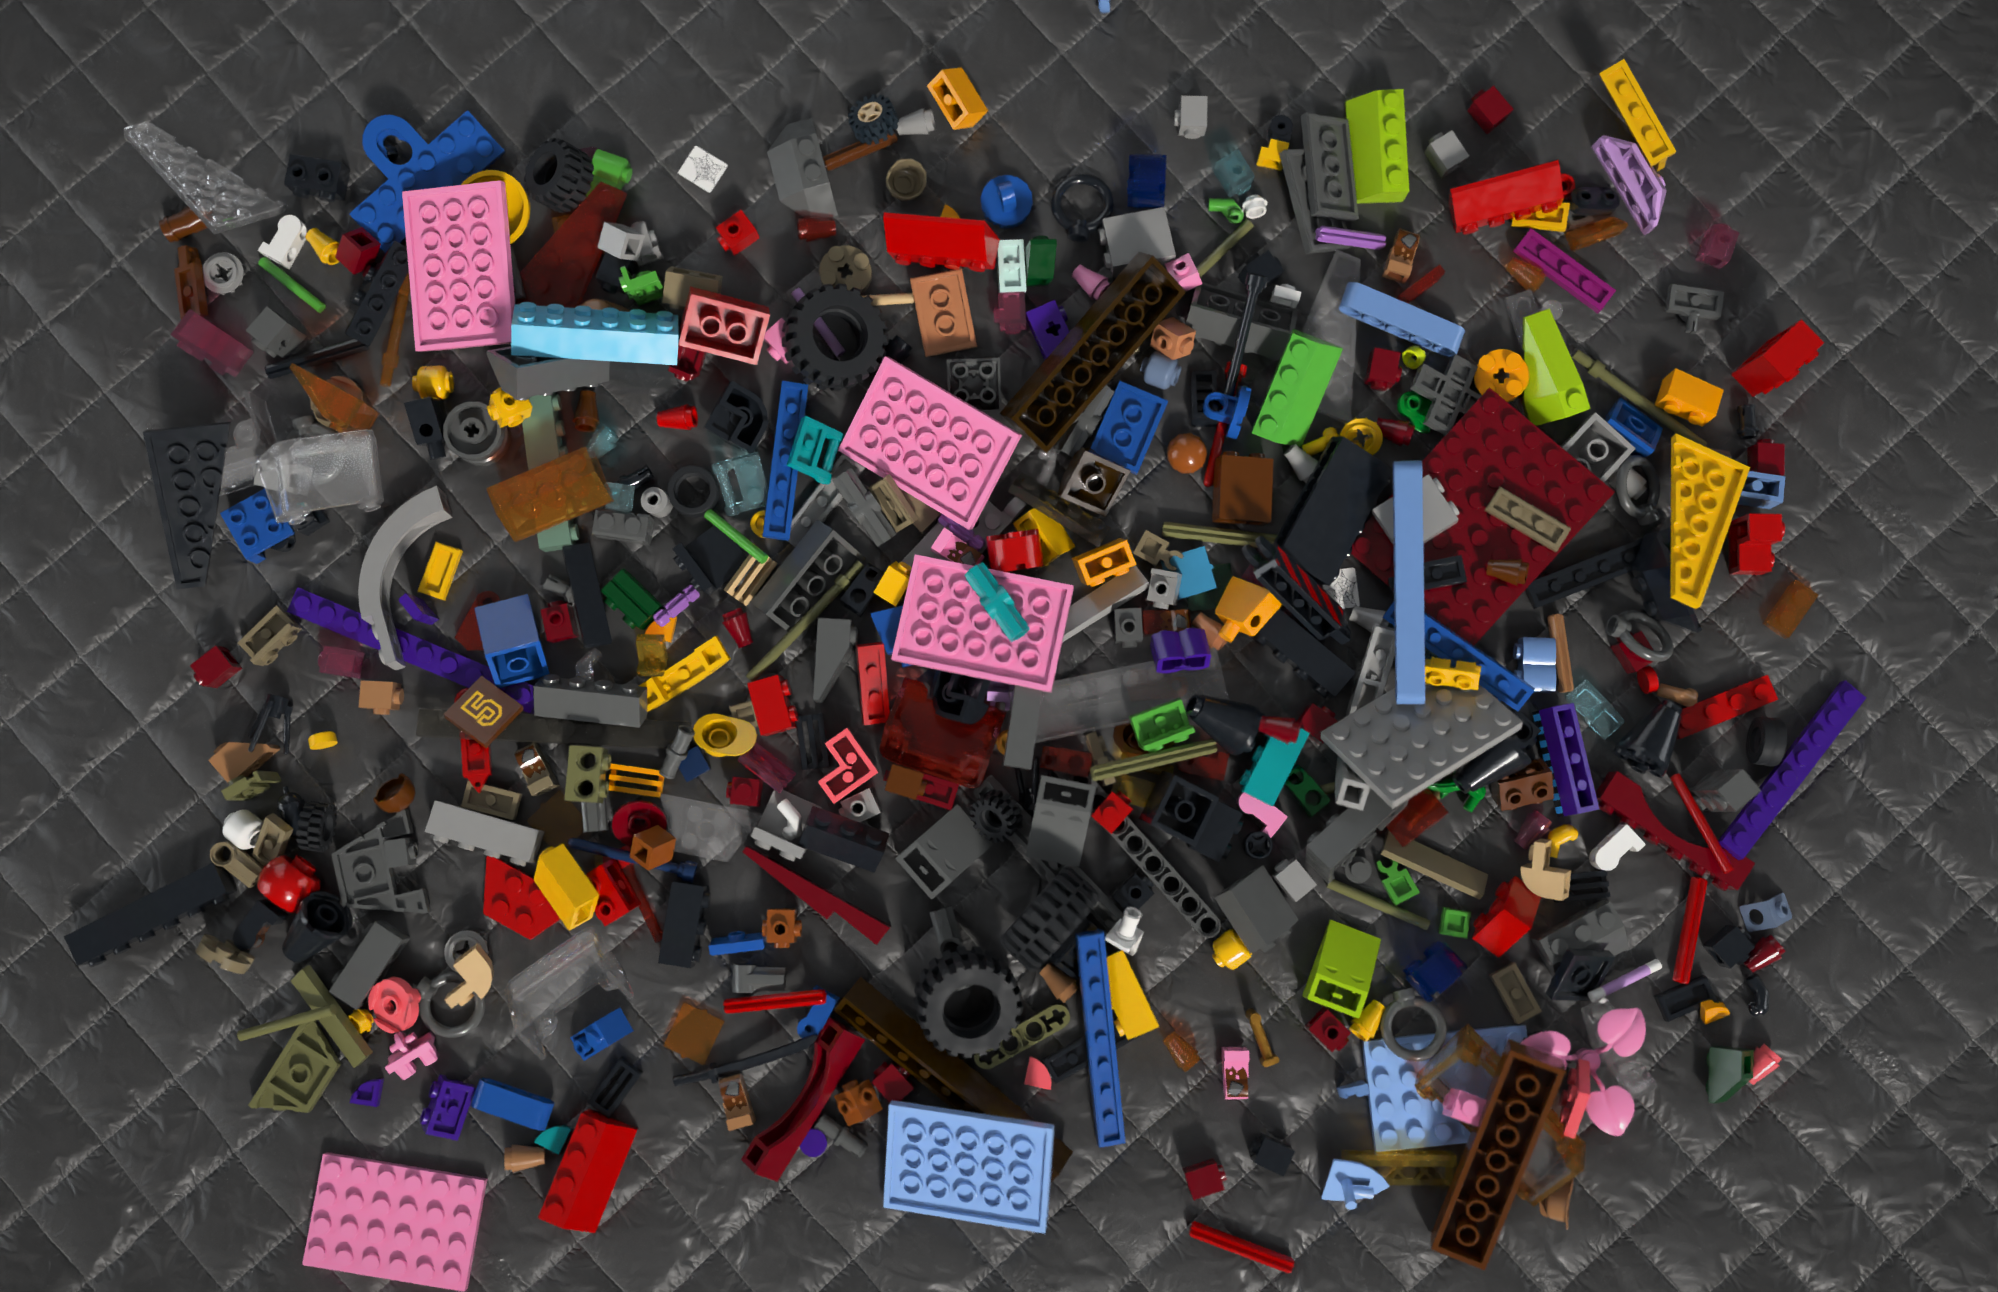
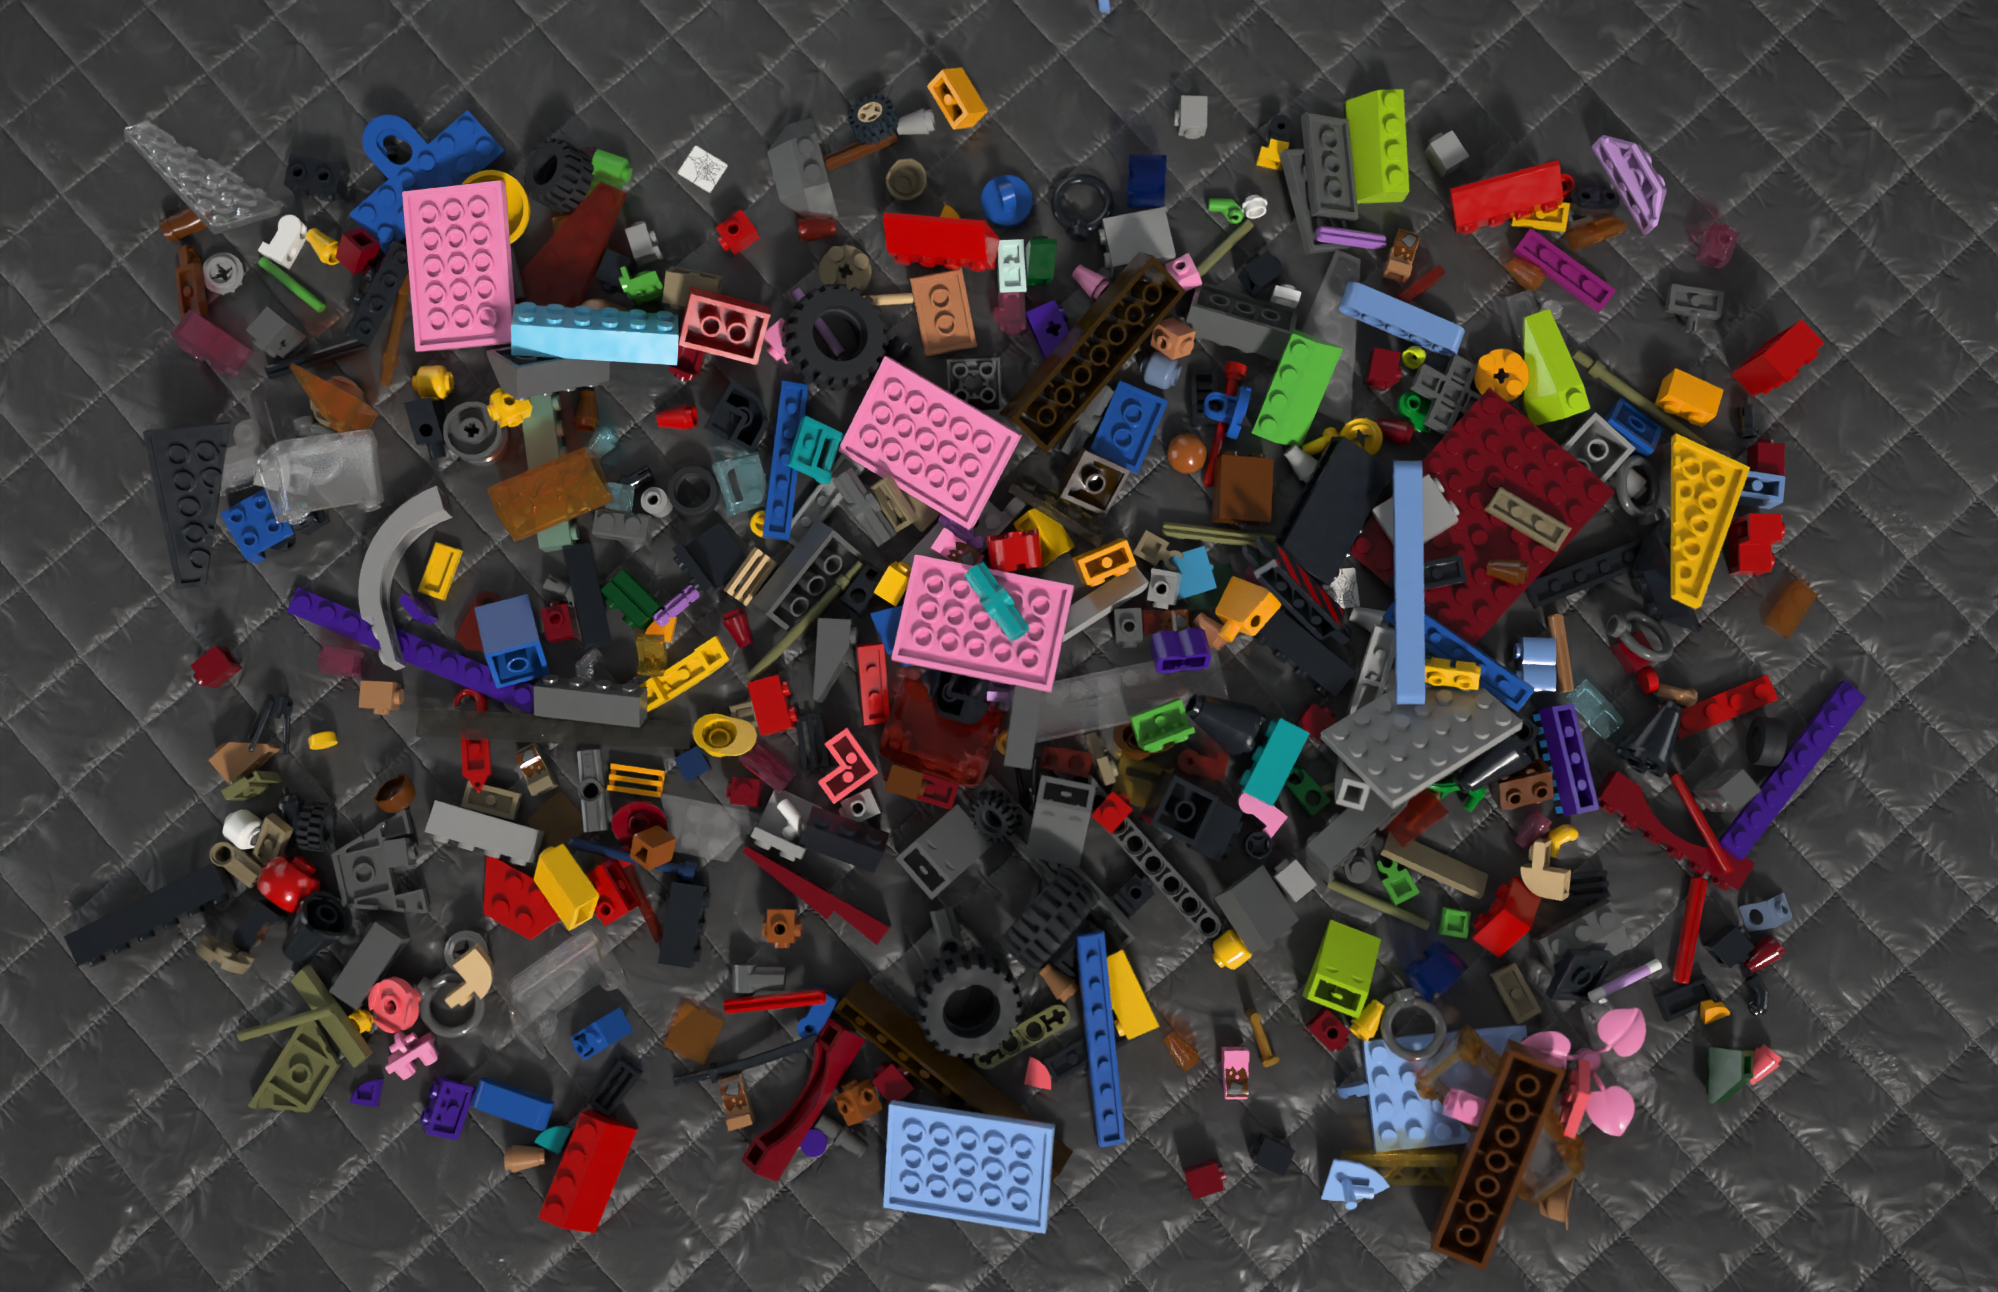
dark tan bracket [238,605,302,666] -> none
bright pink plate [302,1152,487,1292] -> none
reddish brown tile [444,676,524,748] -> none
olive brick [564,745,611,804] -> none
light grey brick [597,222,645,261] -> none
dark grey pin [659,725,695,779] -> none
bright green bar [704,509,768,564] -> none
blue plate [709,931,767,956] -> none
clear arm [1035,447,1057,486] -> none
olive axle [1090,739,1217,781] -> none
white bracket [1105,907,1144,956] -> none
red axle [1189,1221,1294,1273] -> none
clear light blue brick [1213,149,1255,197] -> none
black piece [1223,272,1268,396] -> none
dark red cone [1259,716,1301,745] -> none
dark red brick [1467,85,1514,134] -> none
white leg [1589,824,1646,871] -> none
yellow fence [1599,59,1676,172] -> none

